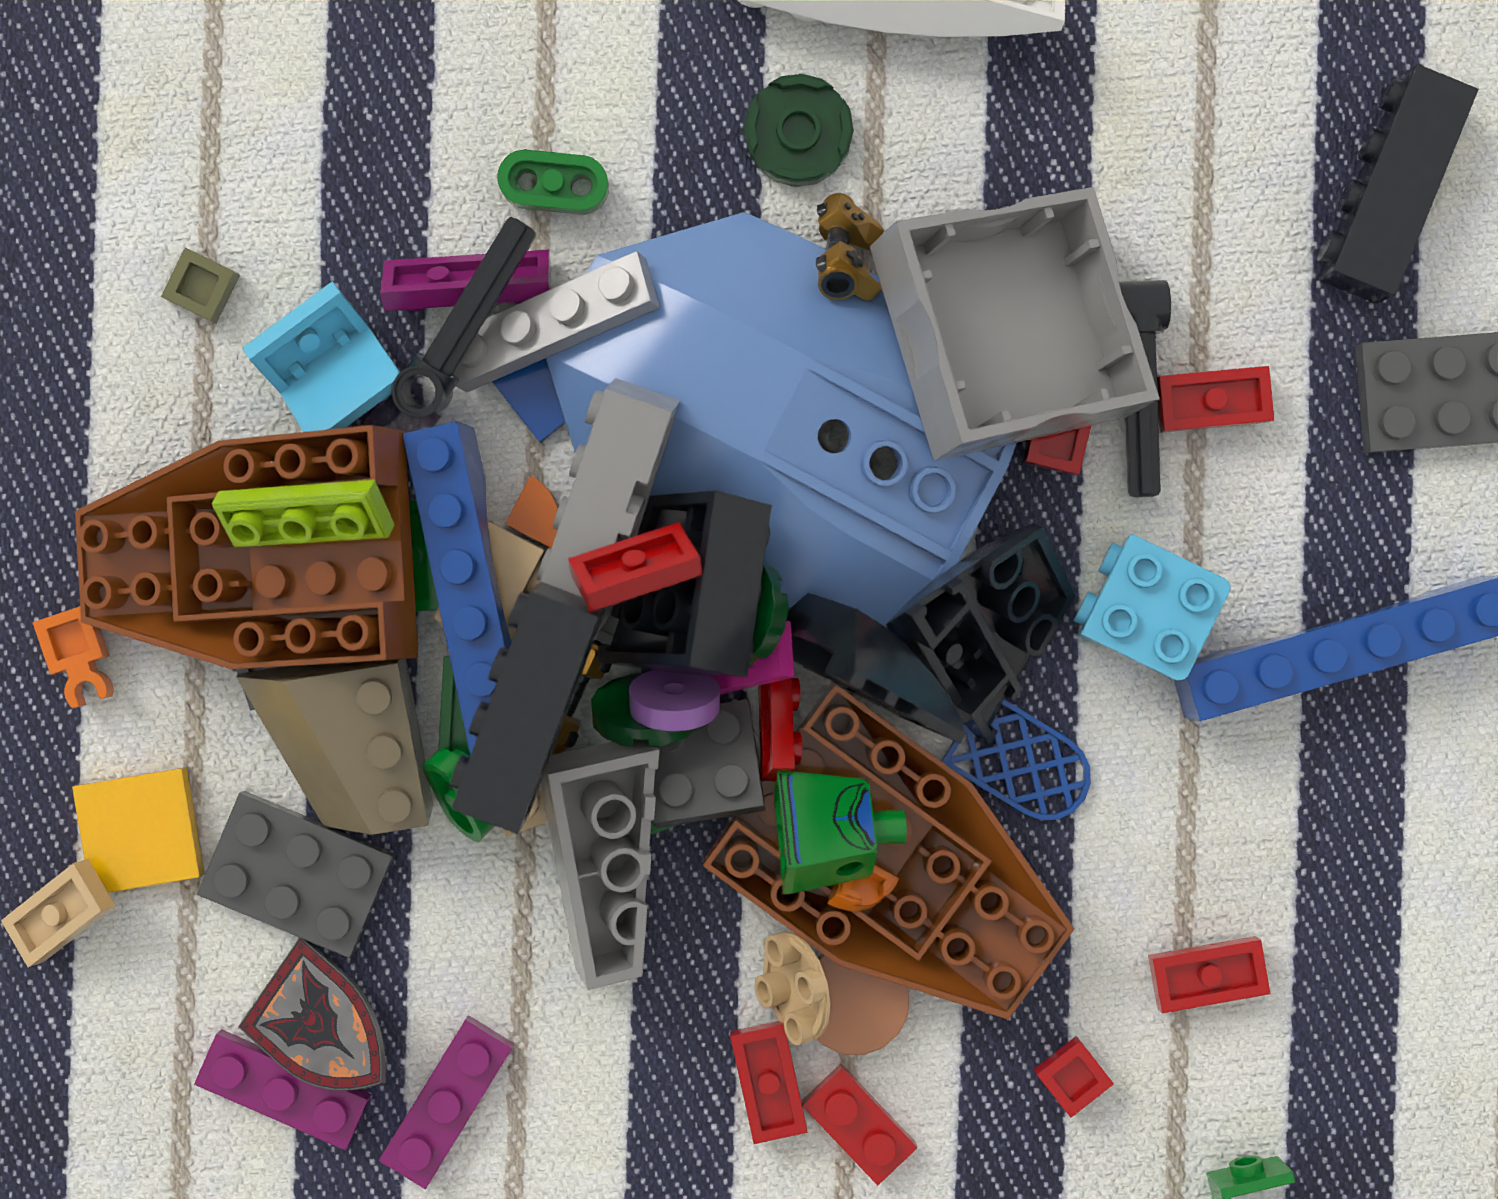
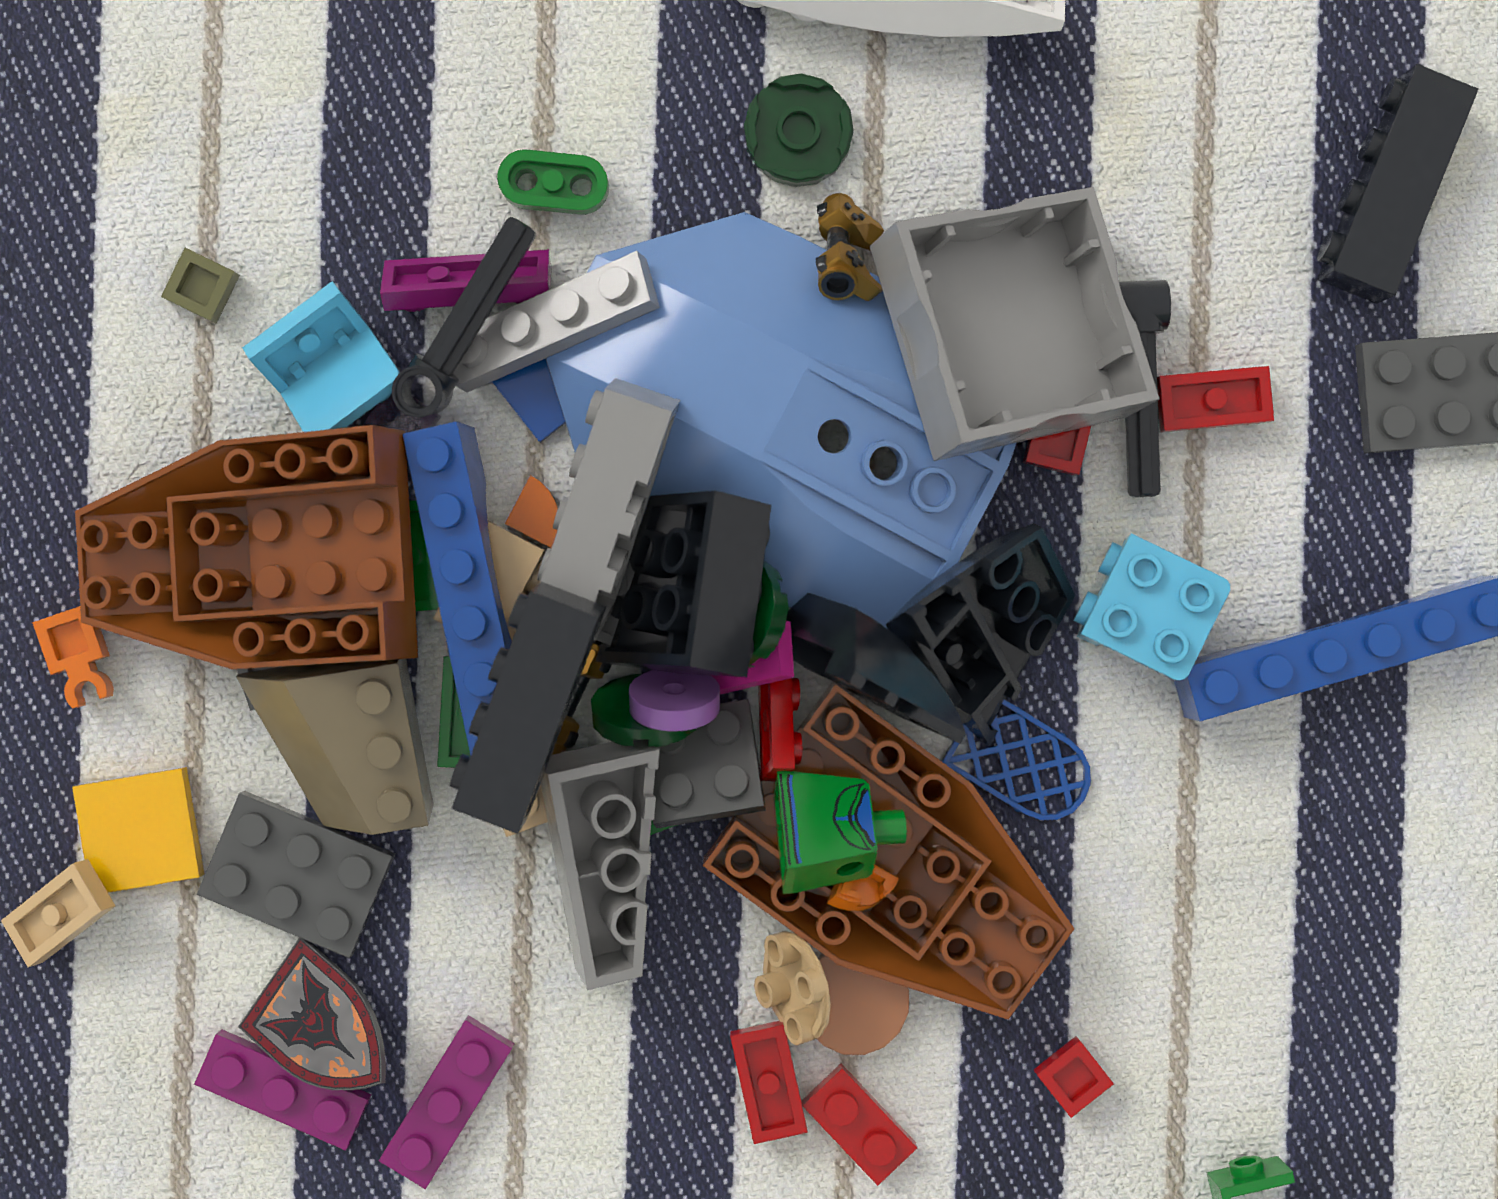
lime tile [212,480,395,548] -> none
green plate [422,748,495,842] -> none
red plate [568,522,702,612] -> none
red plate [1148,936,1271,1014] -> none

